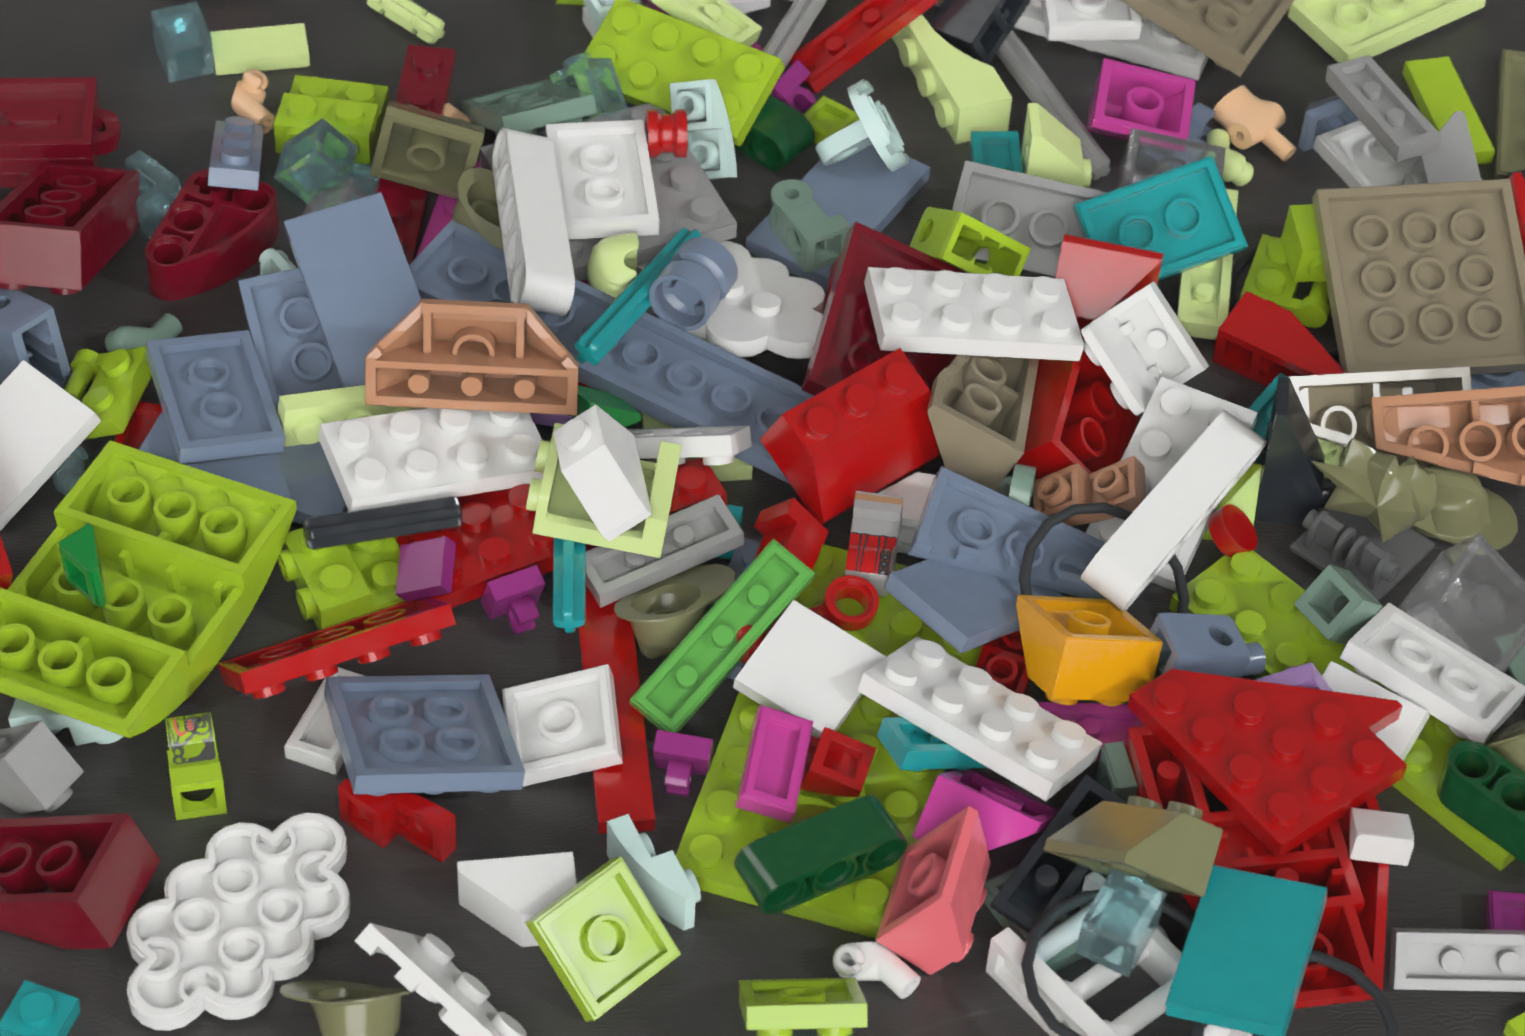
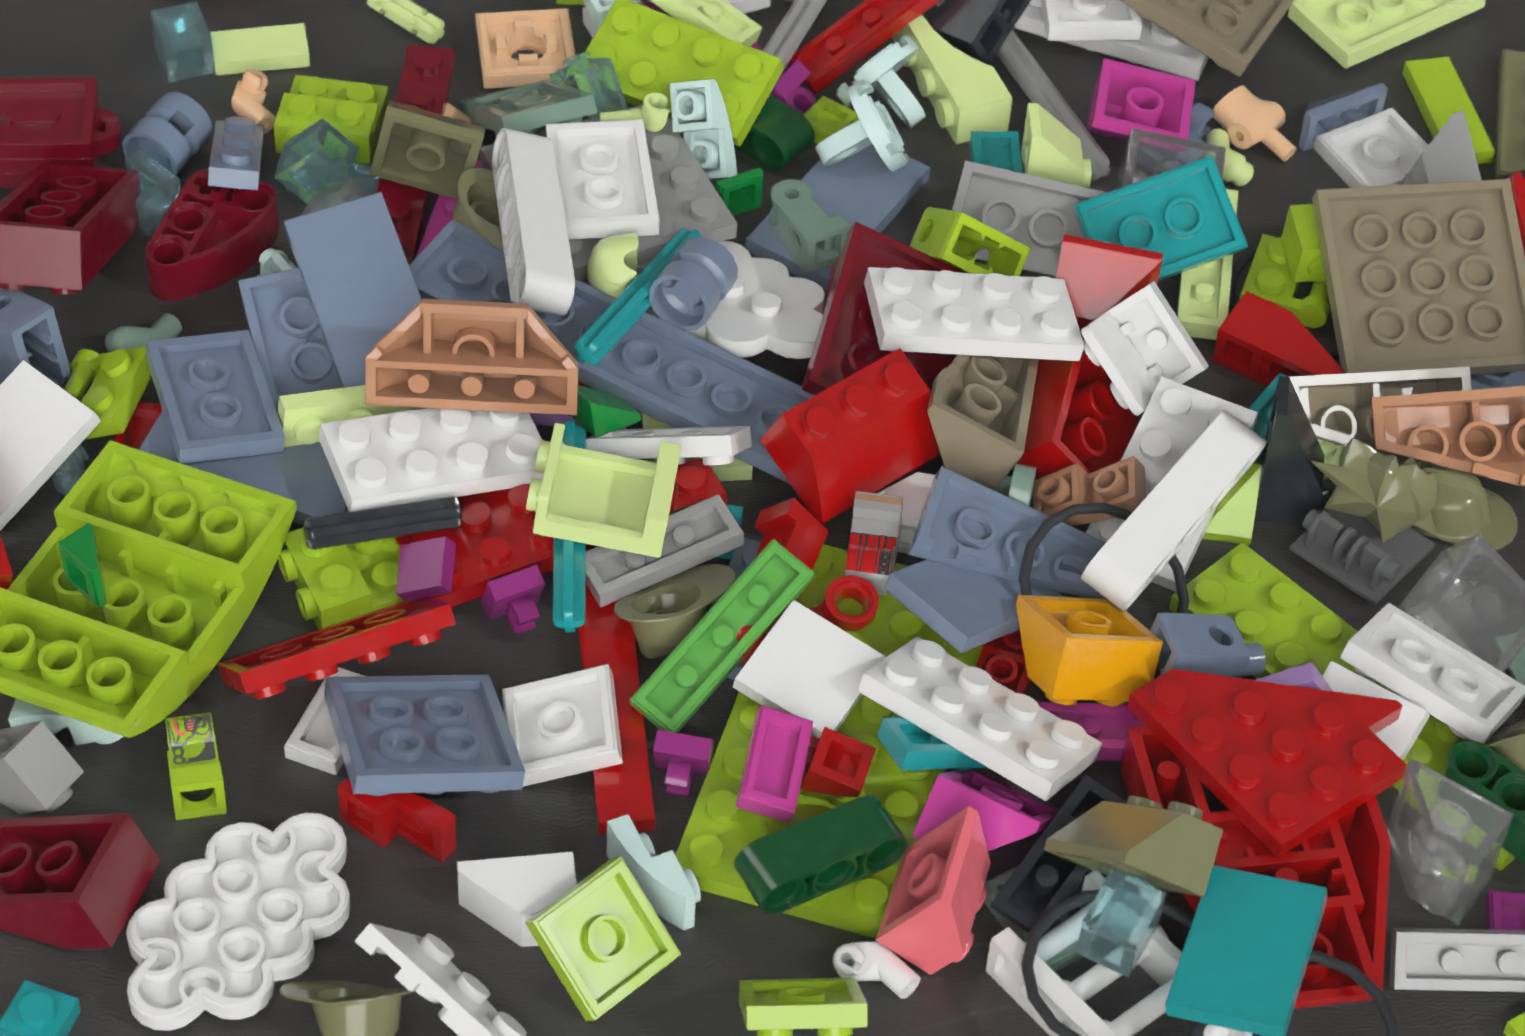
white slope [553,404,652,542] -> none
red wheel [645,109,688,158] -> none
sand green tile [1096,741,1138,802] -> none
red tile [1208,504,1258,558] -> none
sand green plate [1294,564,1383,645] -> none
light grey plate [1326,55,1441,162] -> none
white slope [1350,808,1414,866] -> none
none -> sand blue wheel [122,92,213,183]
none -> light nougat piece [475,8,577,89]
none -> yellowish green hand [600,93,669,132]
none -> green slope [713,167,763,216]
none -> light aqua tile [836,35,926,128]
none -> clear slope [1387,759,1514,925]

